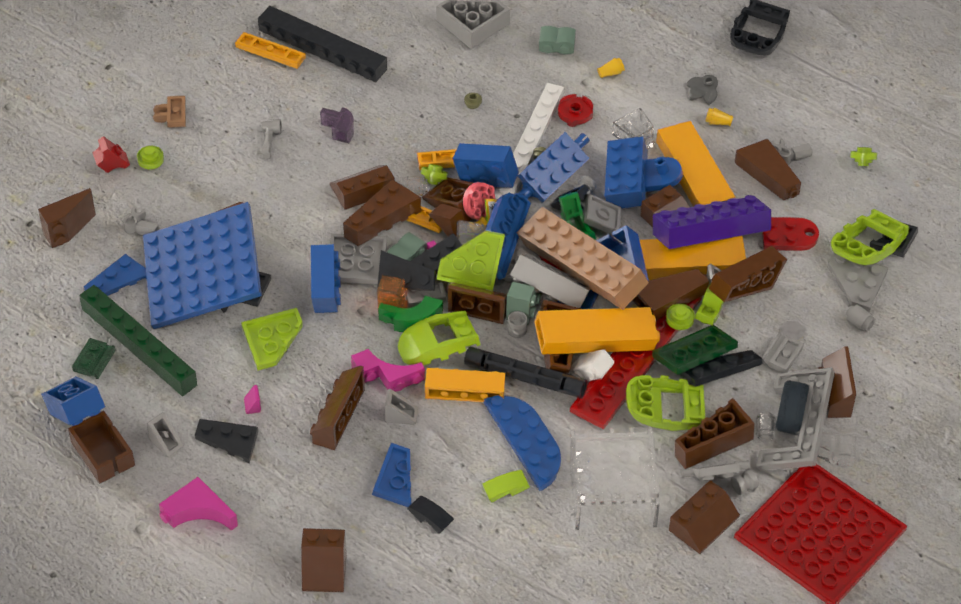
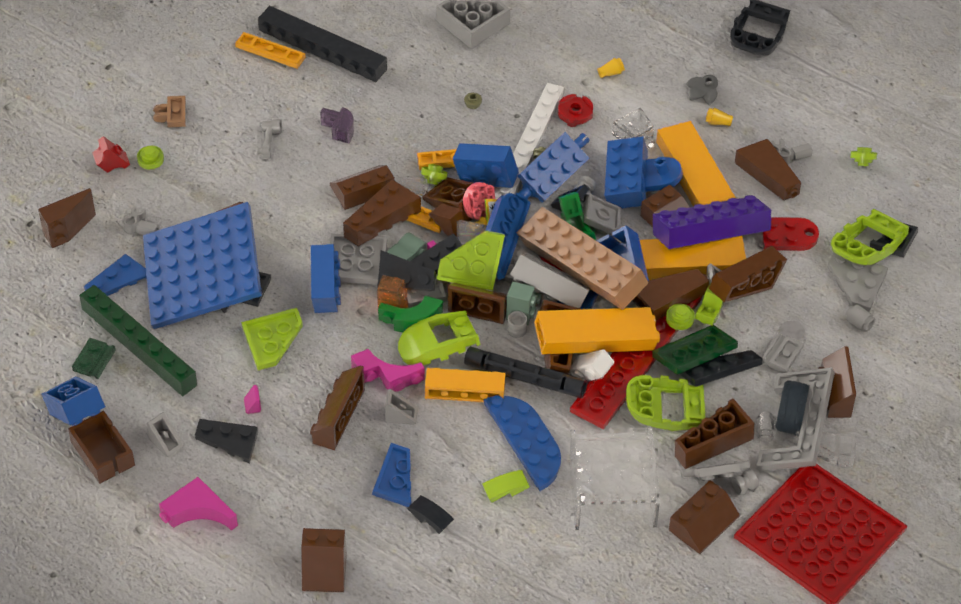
sand green brick [539,26,576,54] -> none

